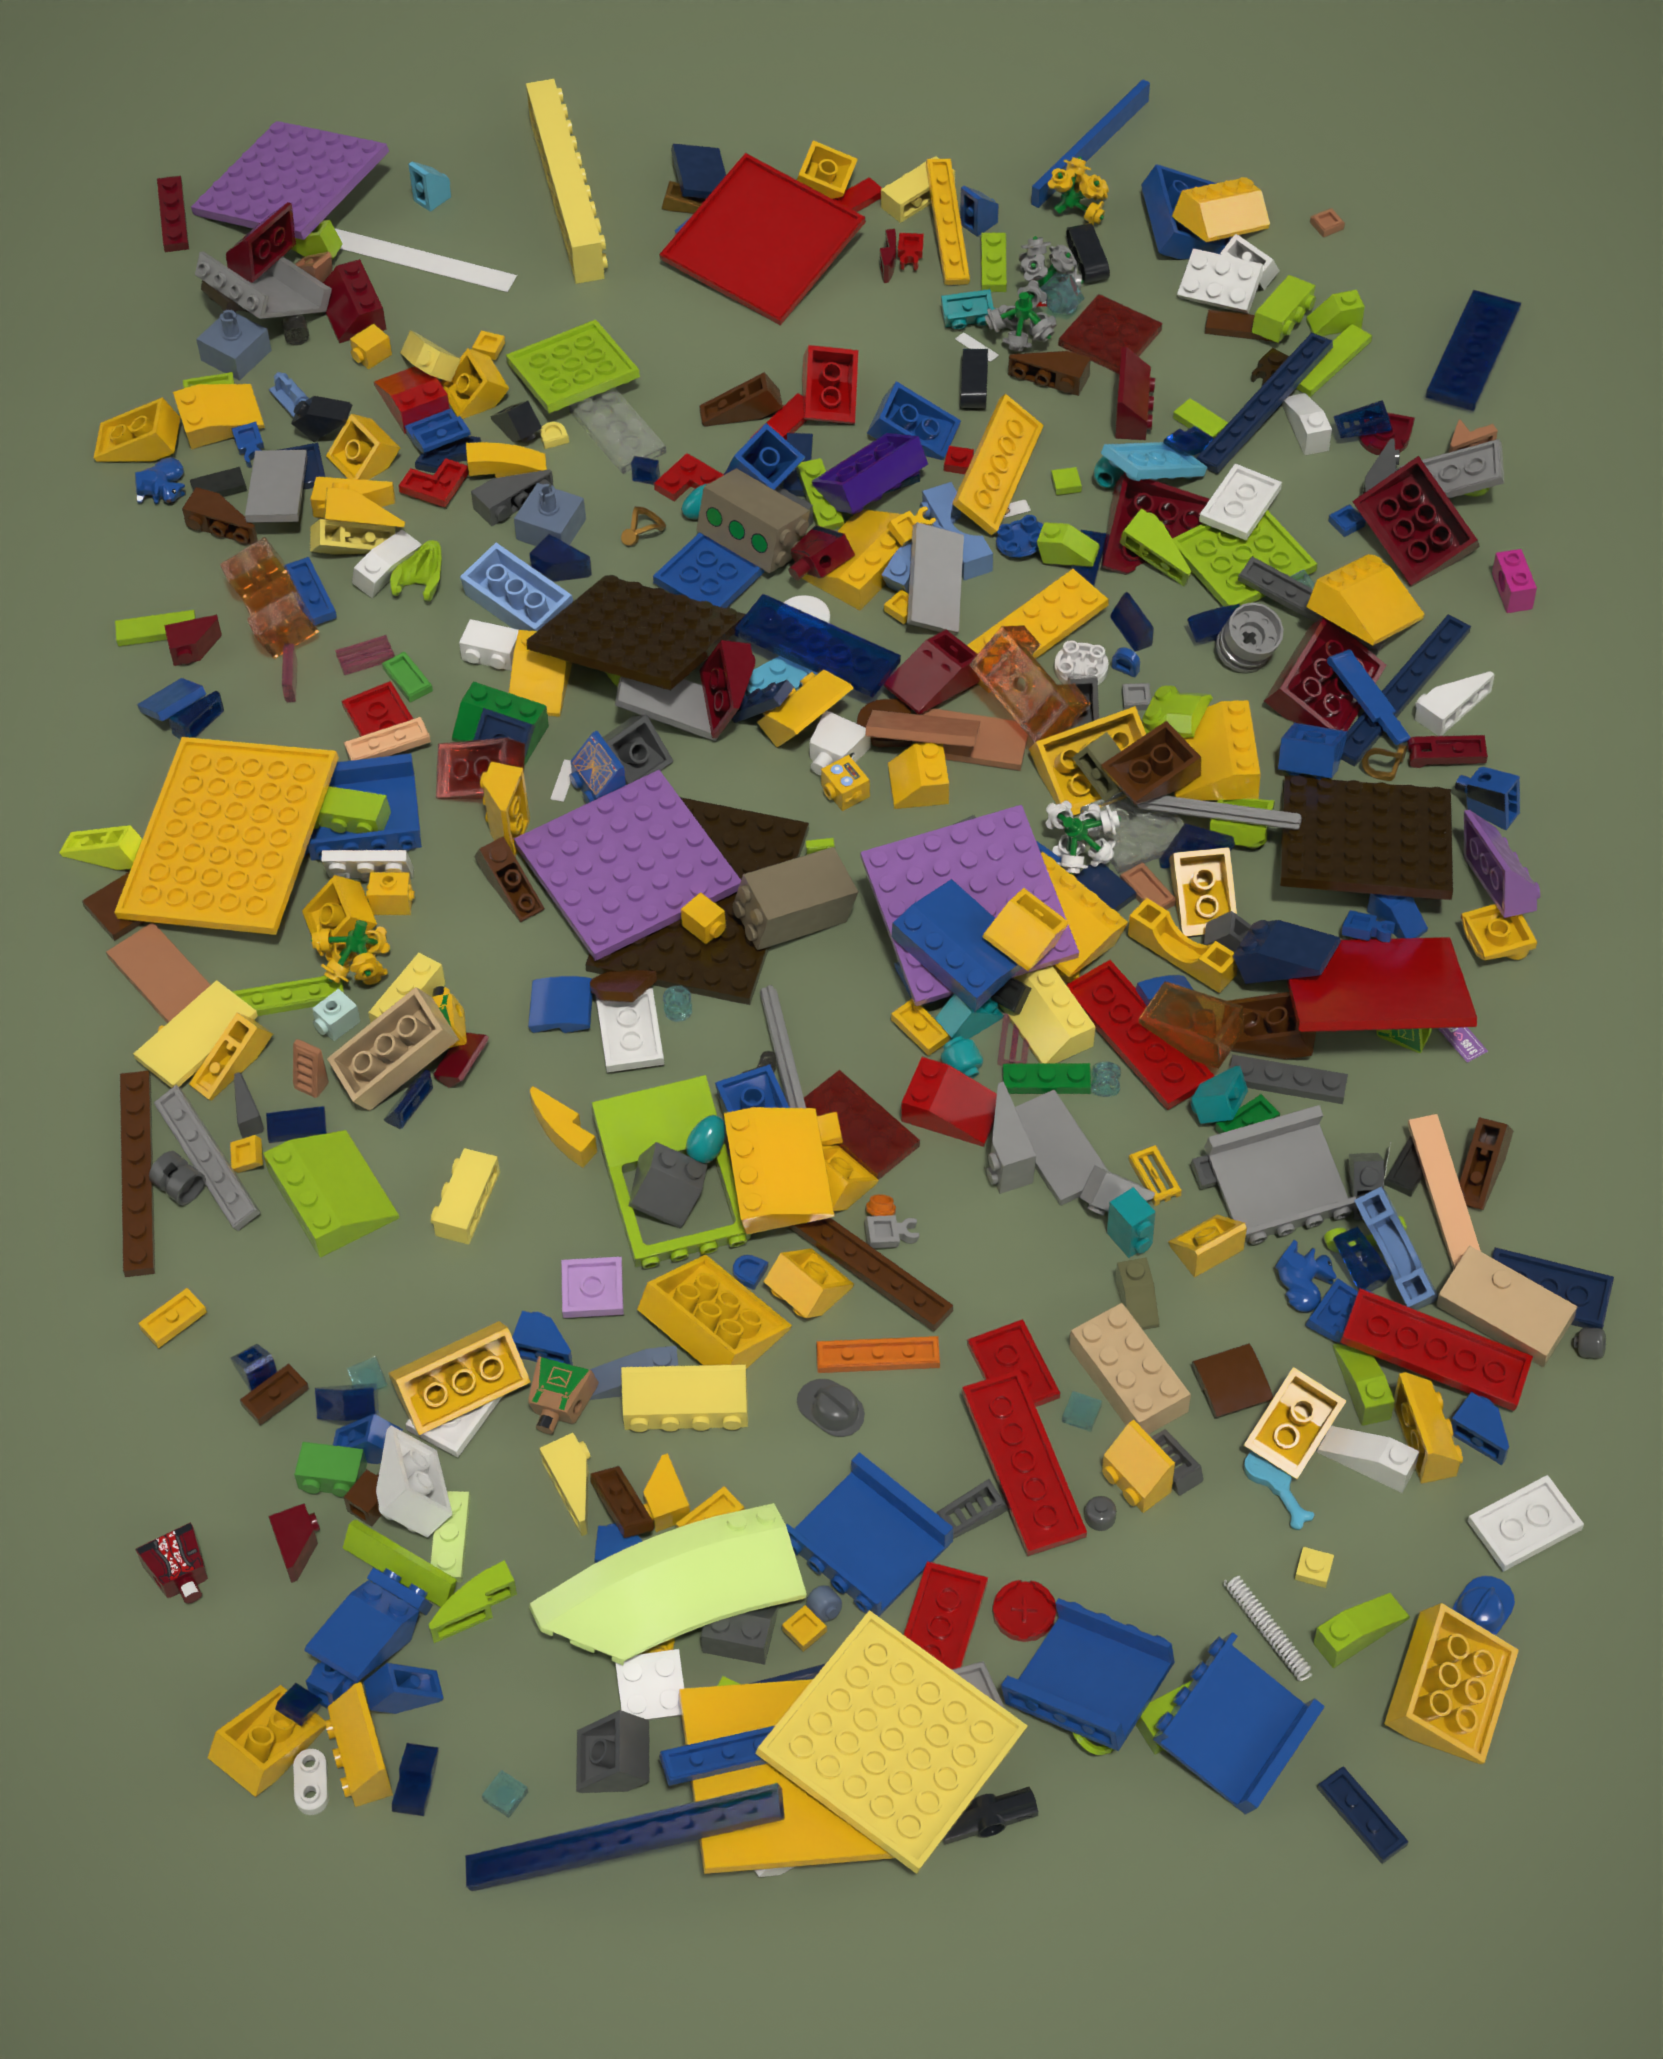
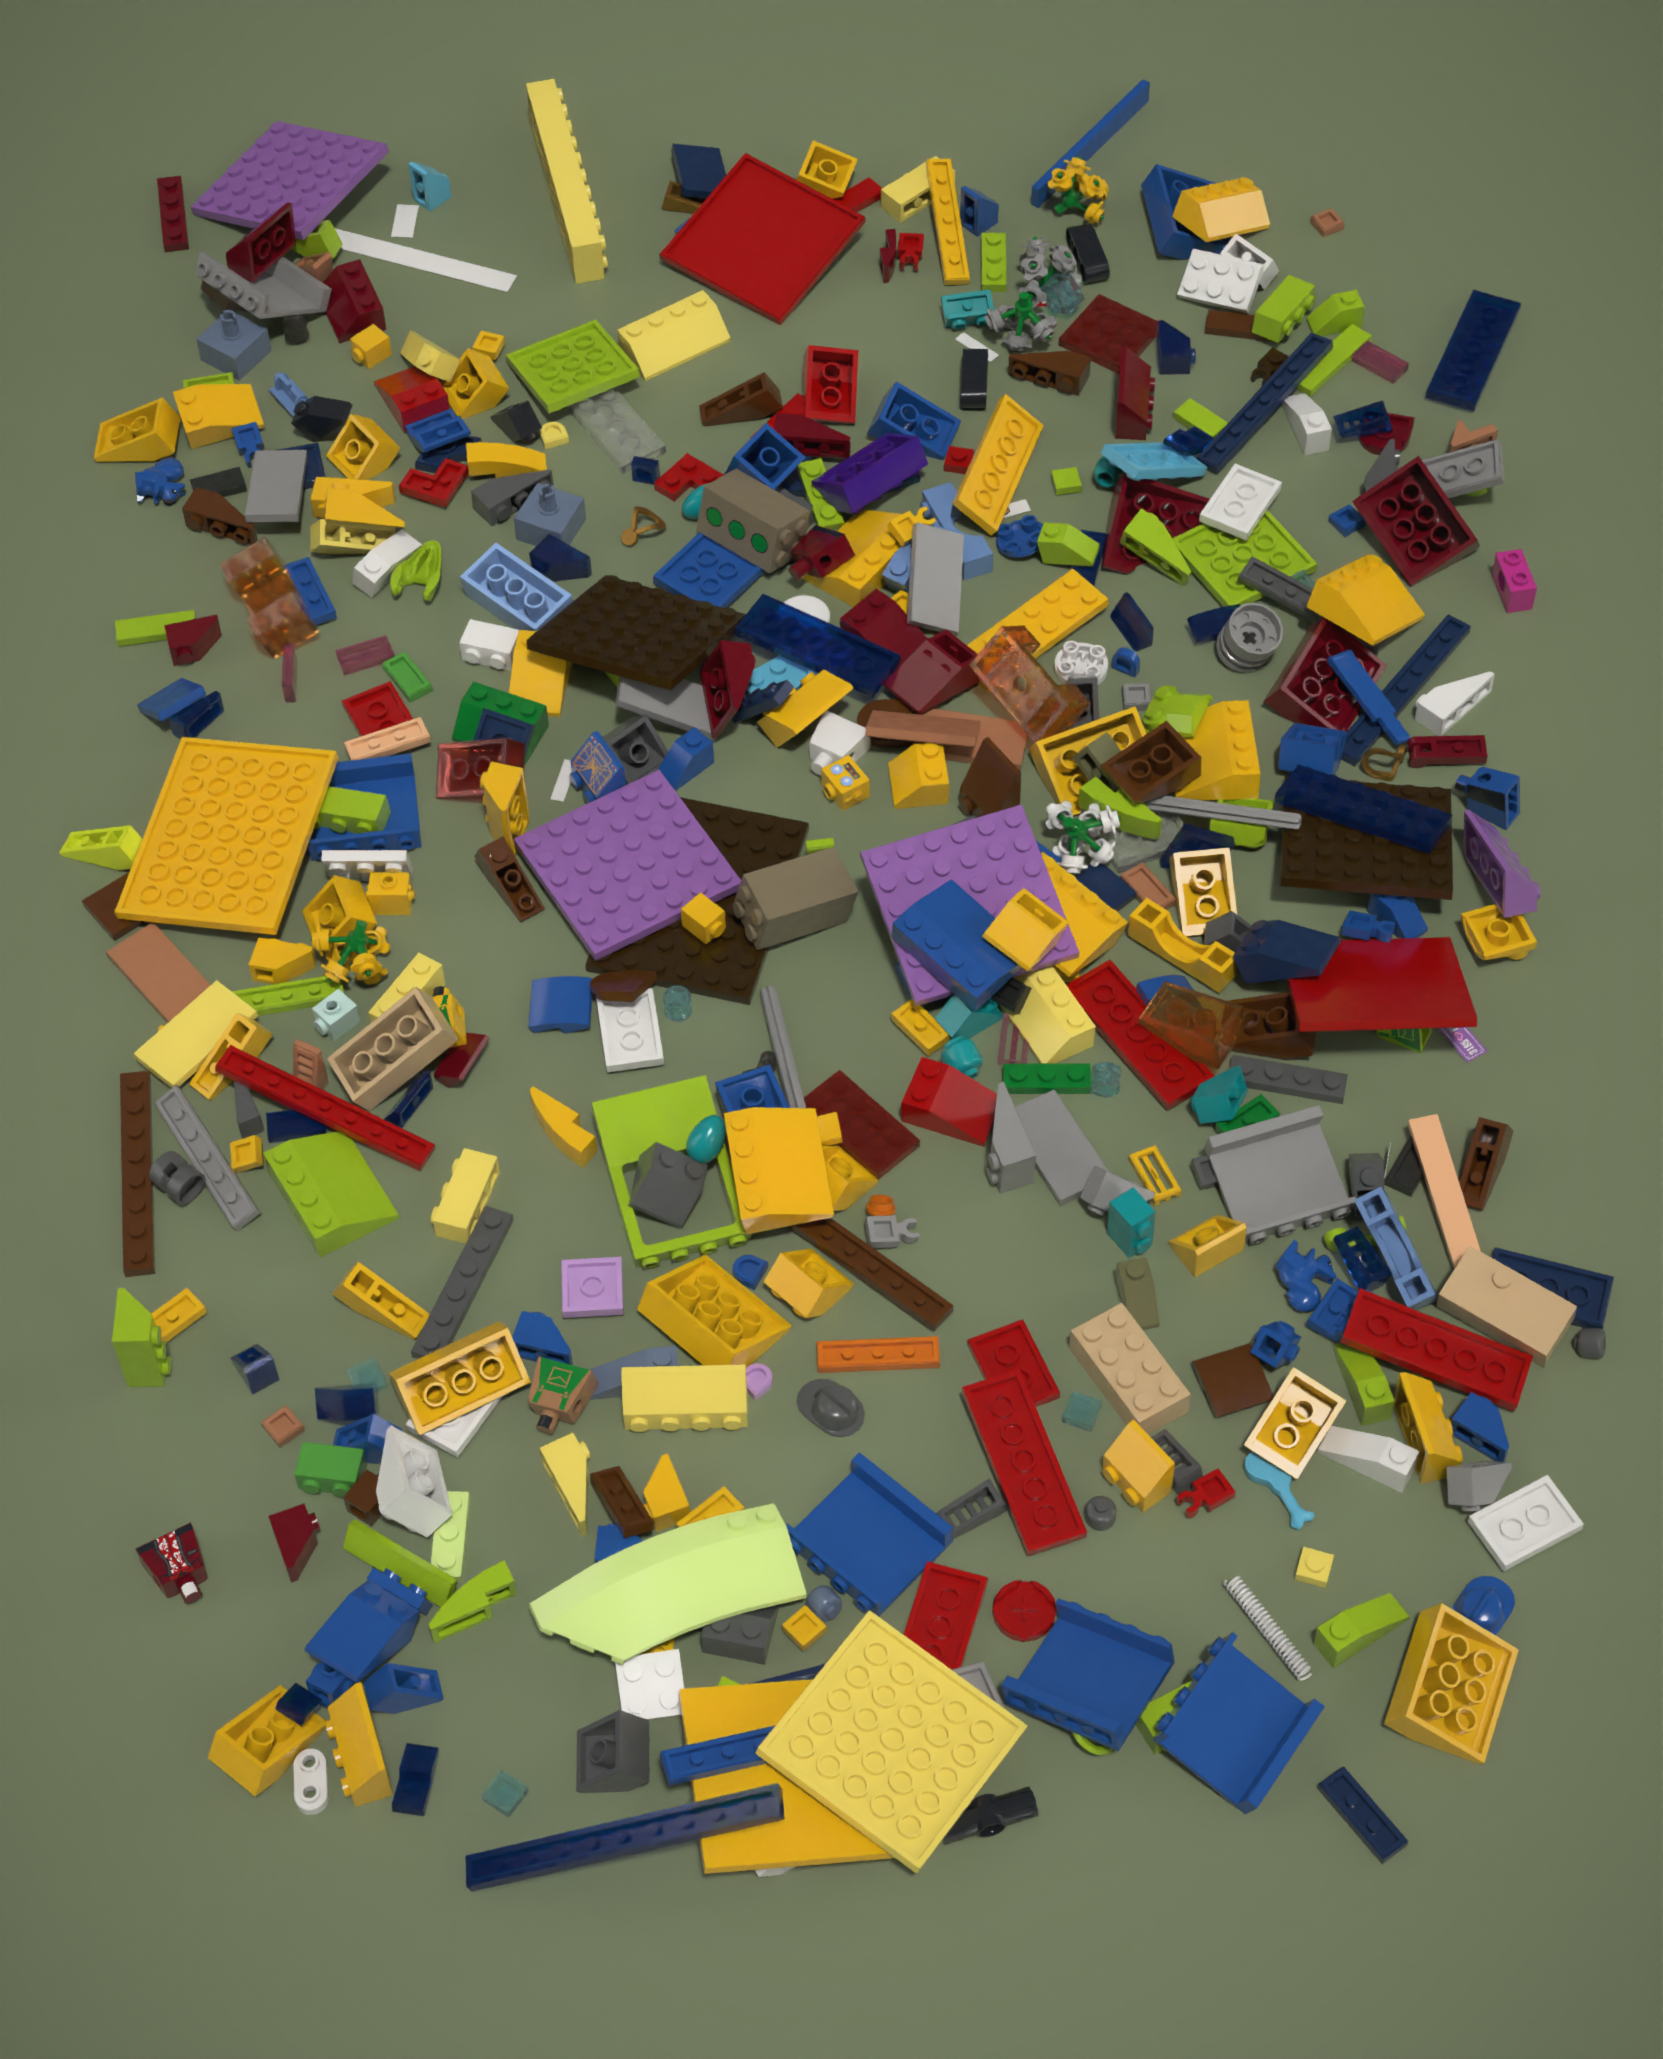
reddish brown plate [240,1363,309,1425] -> none
none -> lime slope [112,1288,171,1387]
none -> red tile [215,1045,435,1171]
none -> yellow slope [248,937,317,984]
none -> nougat tile [261,1405,305,1448]
none -> yellow slope [332,1262,430,1340]
none -> white sticker [391,204,419,238]
none -> dark grey plate [411,1205,514,1359]
none -> light yellow slope [617,290,731,381]
none -> blue slope [658,727,714,791]
none -> lavender tile [746,1363,773,1400]
none -> dark red slope [774,413,851,459]
none -> dark red slope [840,588,928,675]
none -> reddish brown slope [959,737,1021,818]
none -> lime slope [1078,776,1162,839]
none -> clear blue slope [1157,320,1196,375]
none -> red plate [1176,1468,1236,1518]
none -> blue brick [1250,1321,1302,1368]
none -> clear blue plate [1275,764,1453,853]
none -> clear pink tile [1352,340,1409,384]
none -> light grey slope [1447,1461,1512,1511]

